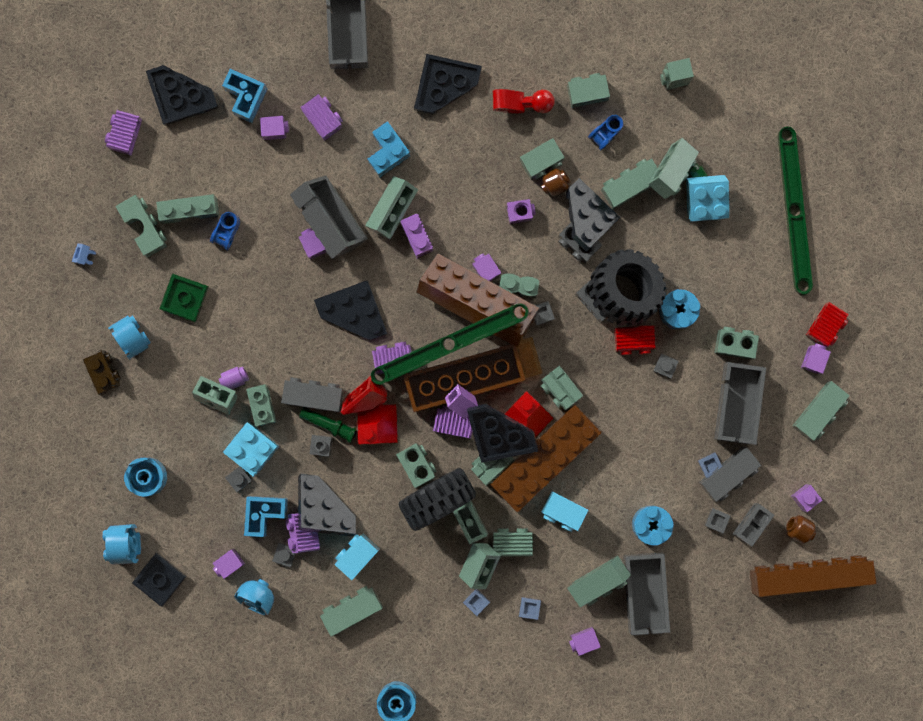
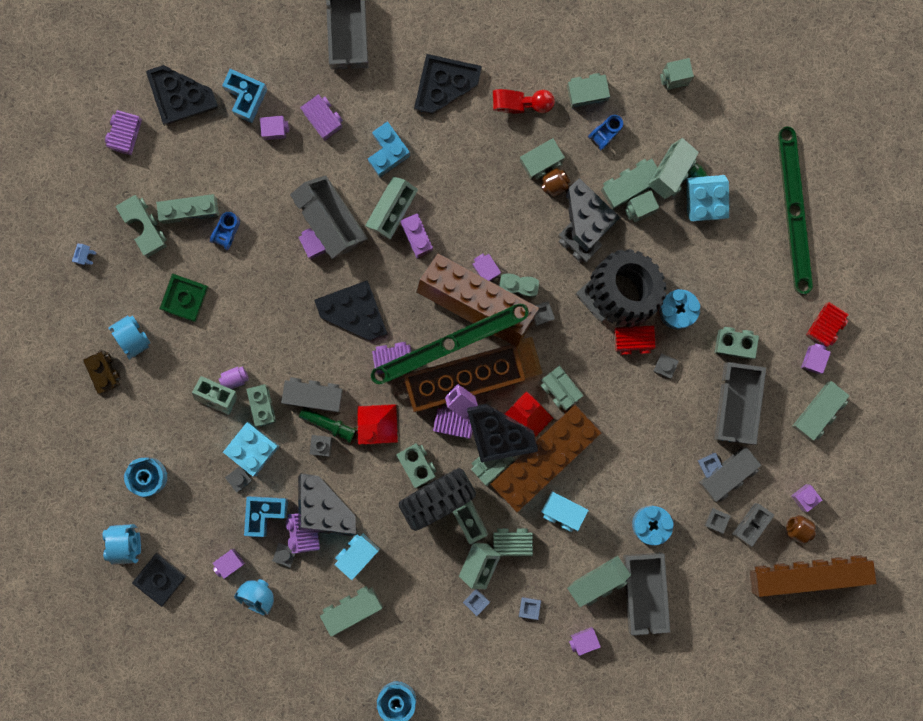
red slope [341,376,388,415] -> none
medium lavender brick [507,199,536,224] -> none
none -> sand green brick [625,191,659,223]

